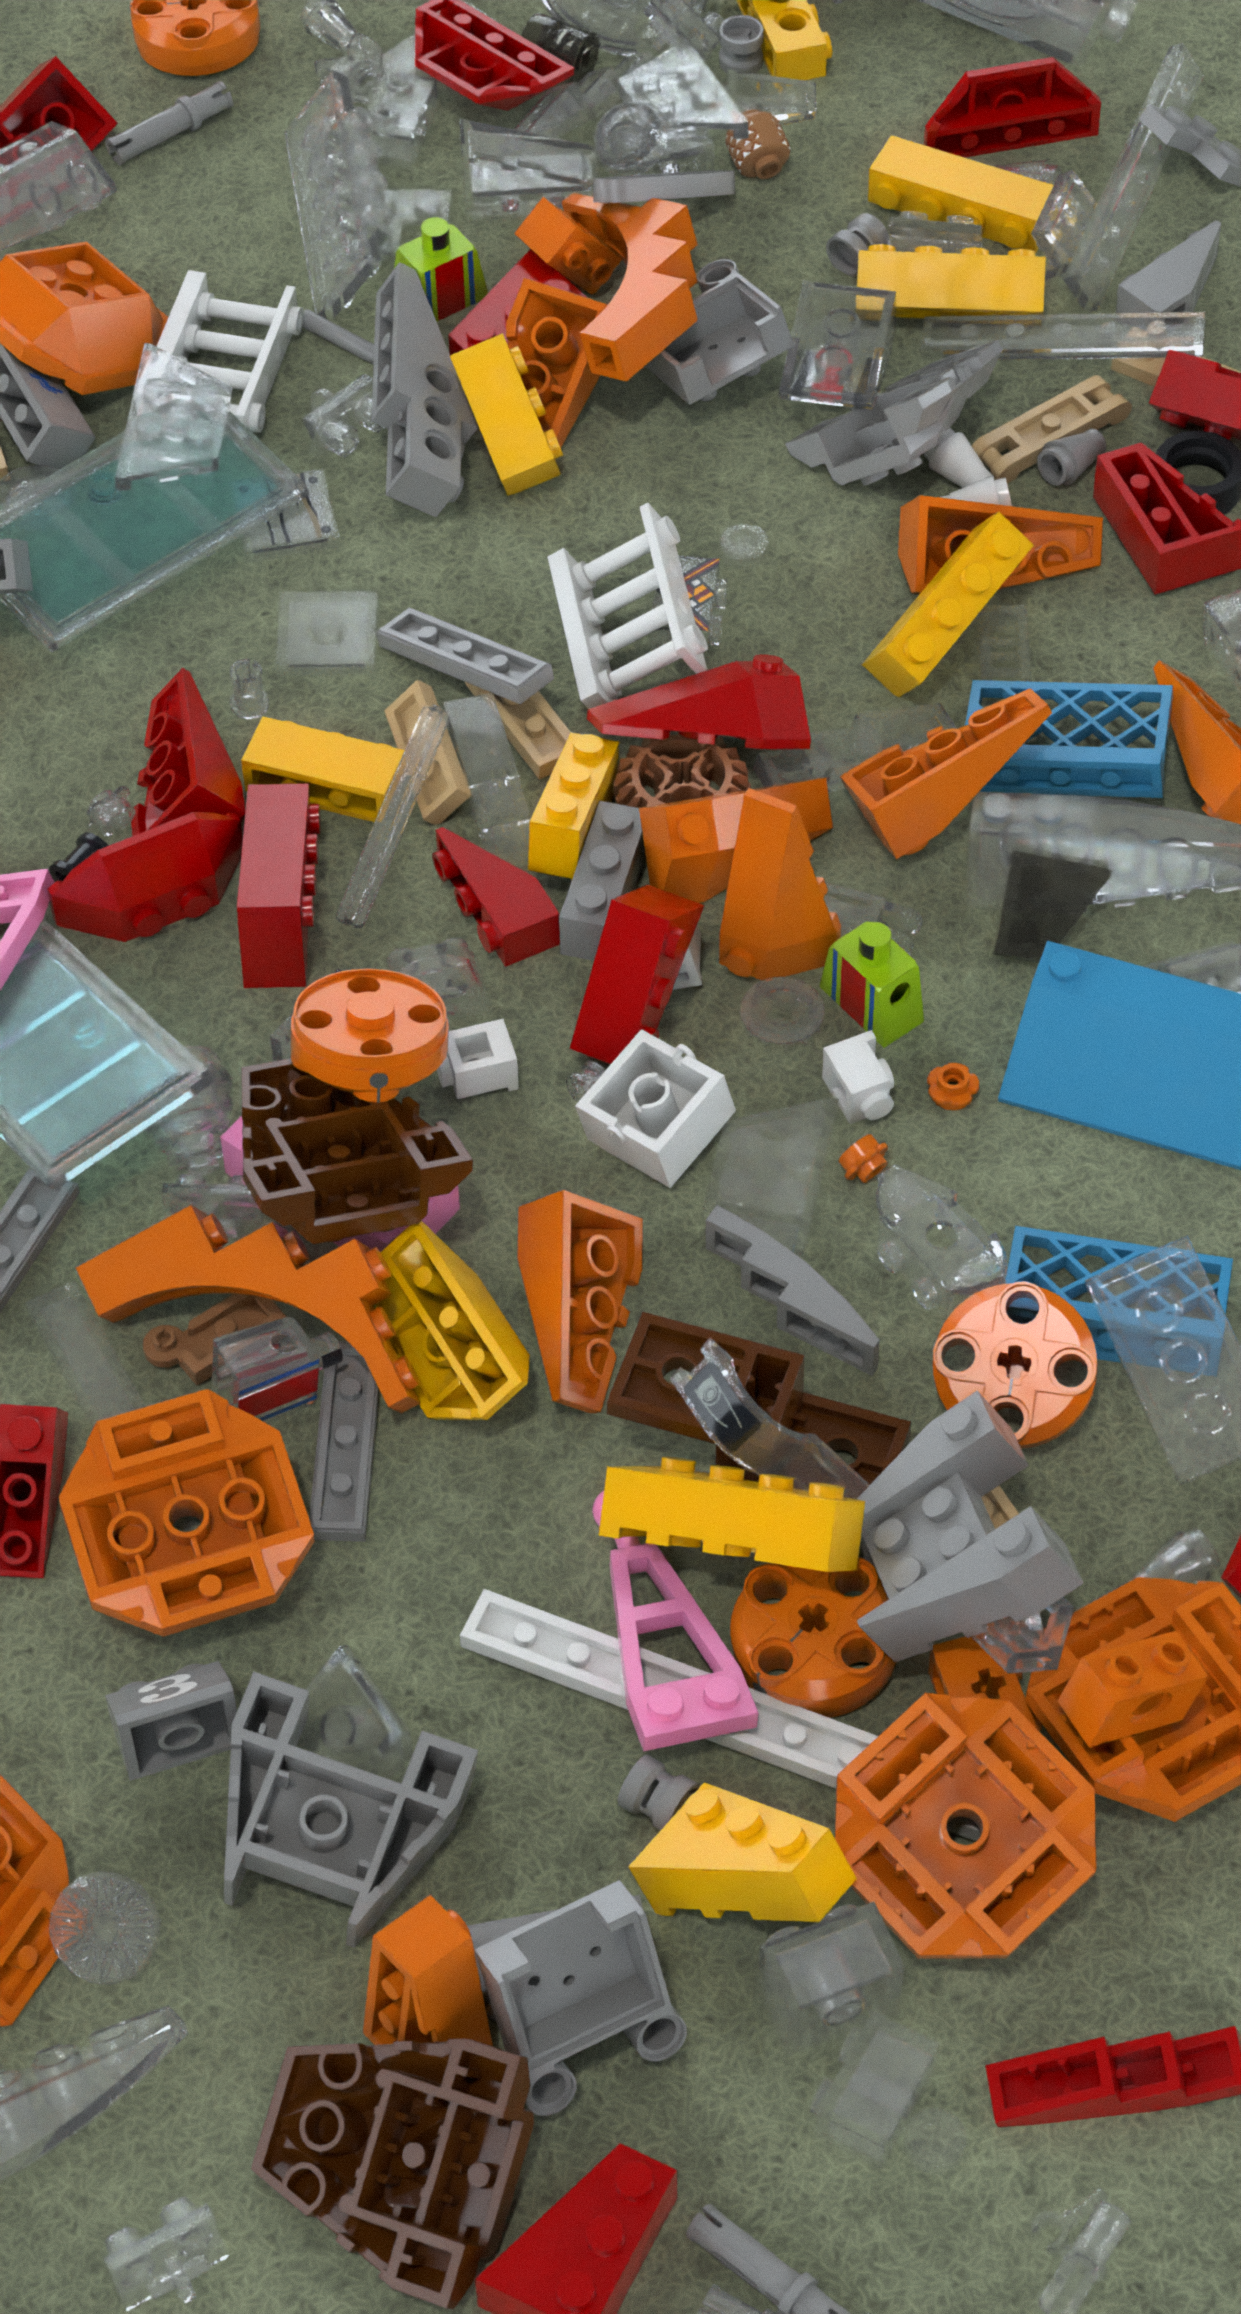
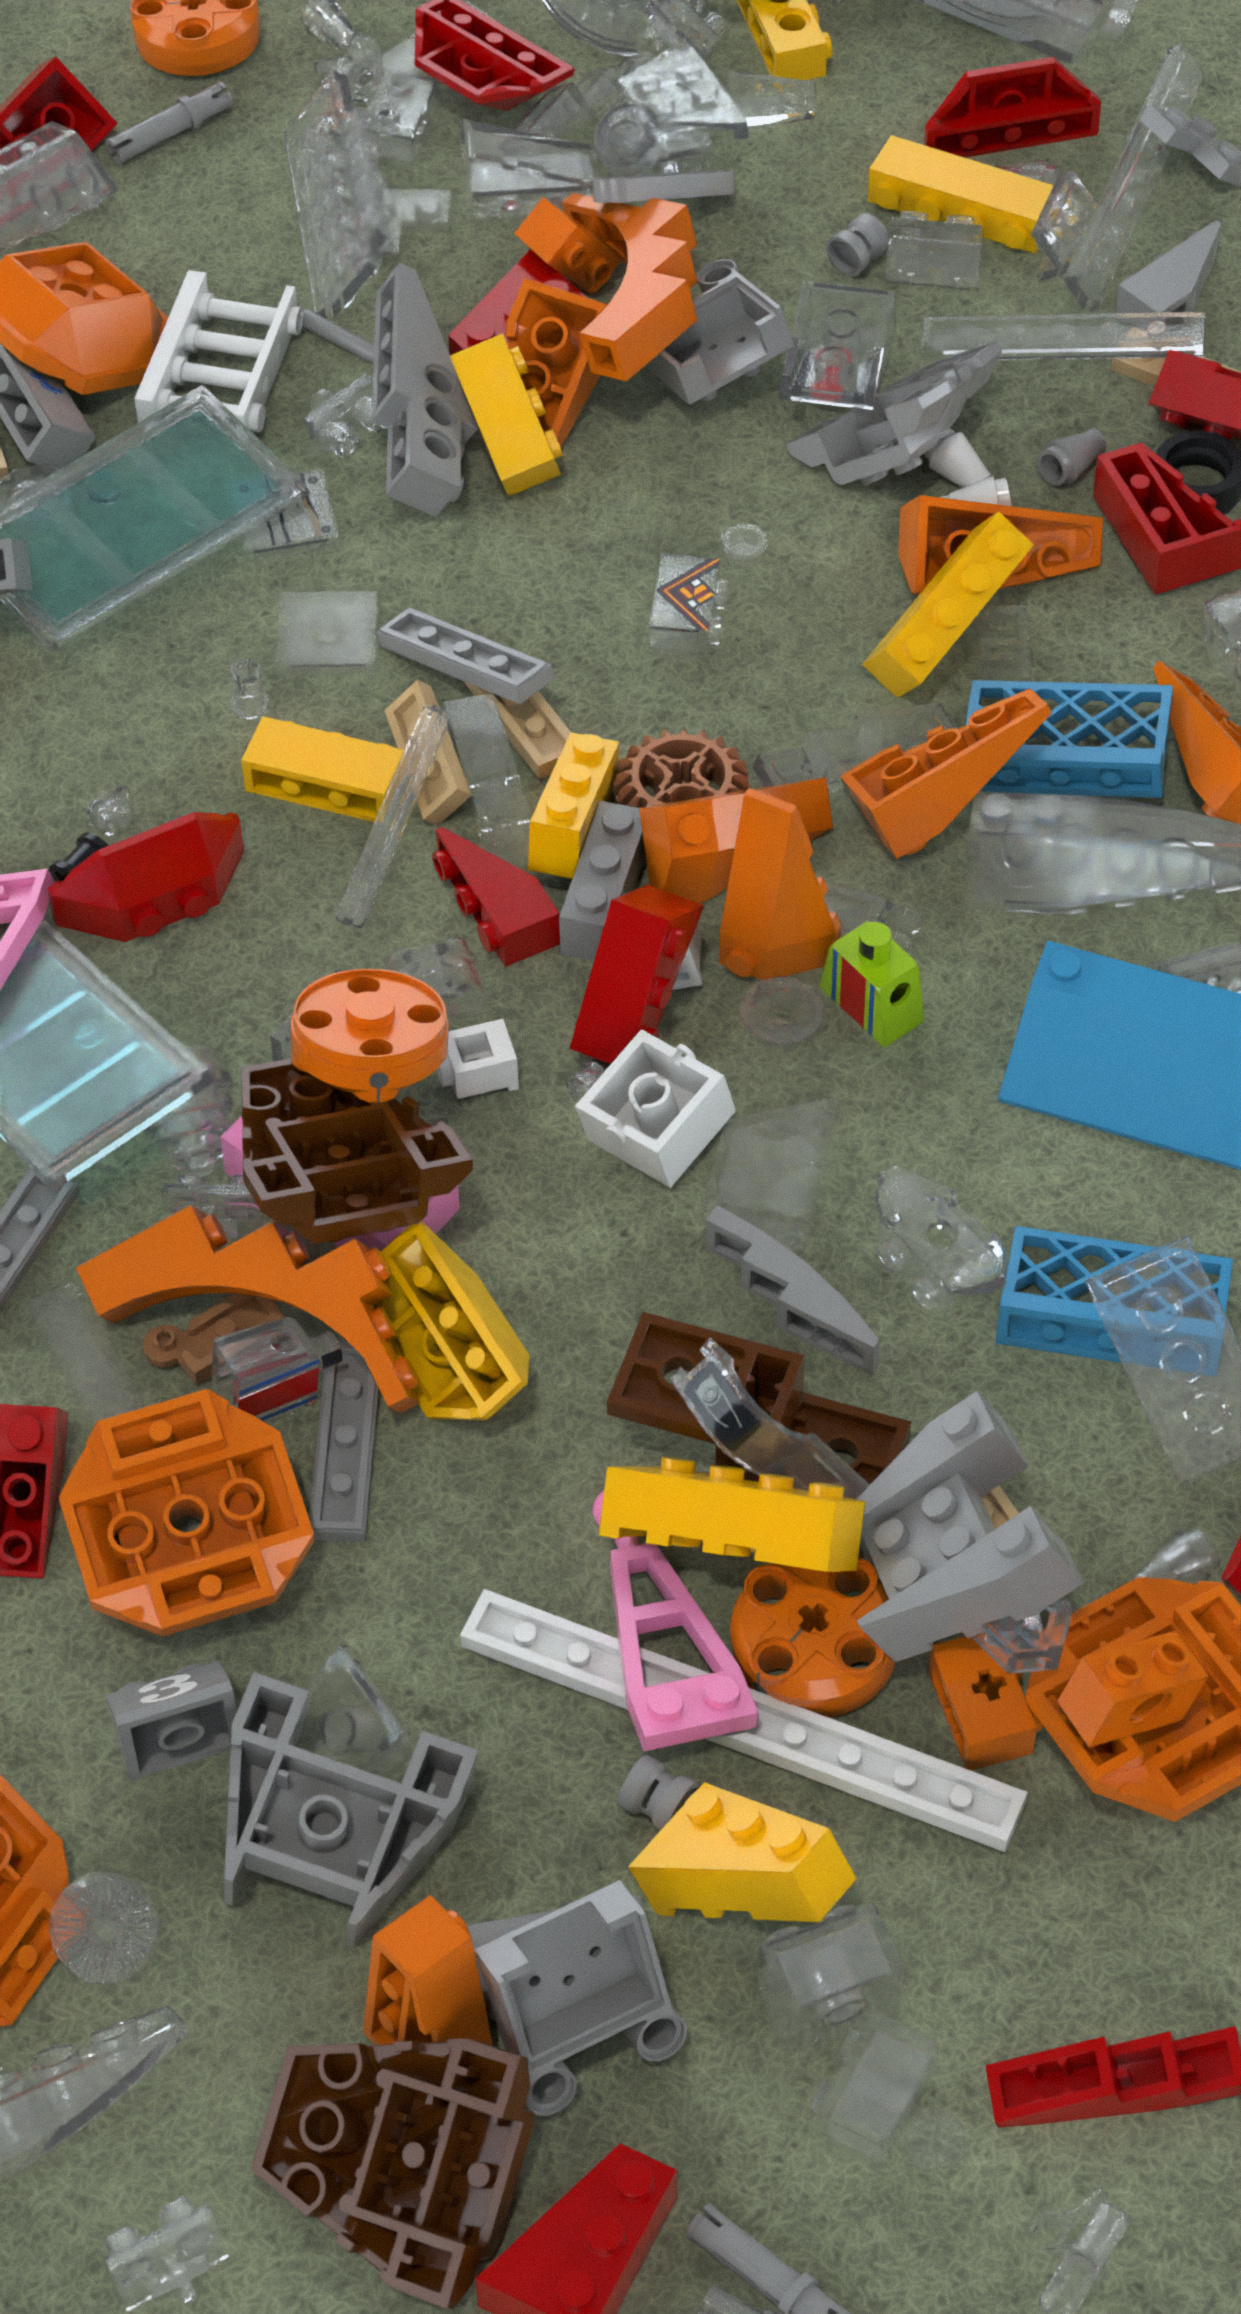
clear wing [115,343,232,491] -> none
red wedge [131,667,245,836] -> none
wedge [237,783,321,988] -> none
lime torso [394,217,488,322] -> none
orange wedge [517,1190,643,1413] -> none
clear smoke wheel [521,12,599,88] -> none
white fence [547,503,708,709] -> none
red wedge [587,654,811,749] -> none
light grey wheel [719,15,763,77] -> none
medium nougat head [725,109,791,179] -> none
white brick [822,1030,894,1124] -> none
orange piece [835,1693,1096,1959] -> none
orange plate [838,1134,888,1183] -> none
yellow brick [856,244,1046,323] -> none
orange plate [927,1063,980,1110] -> none
piece [933,1281,1098,1448] -> none
tan plate [972,375,1132,484] -> none
clear smoke wing [993,850,1112,963] -> none

